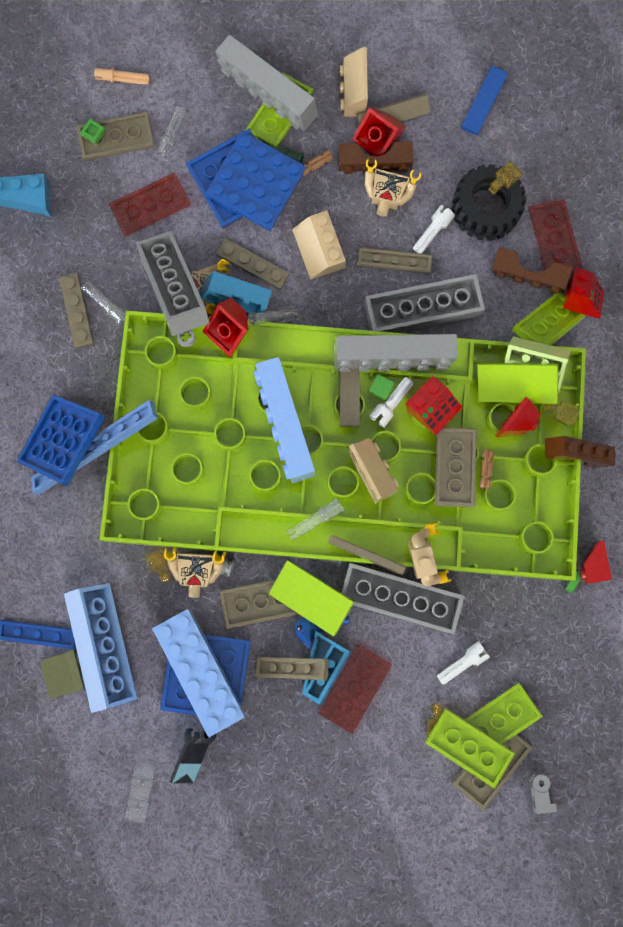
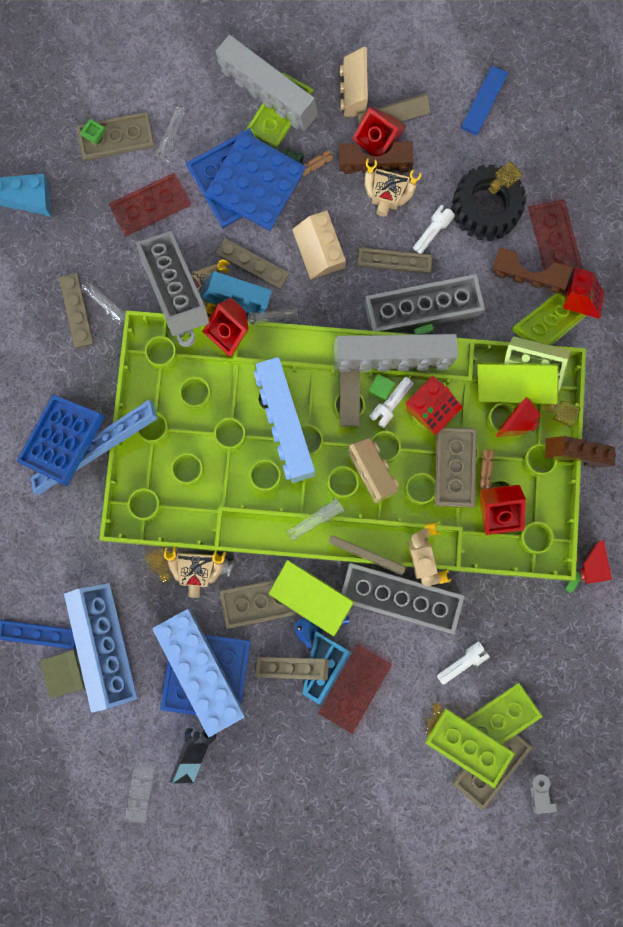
light nougat axle [94,67,150,85] -> none
none -> bright green tile [412,323,434,335]
none -> red slope [480,484,526,535]

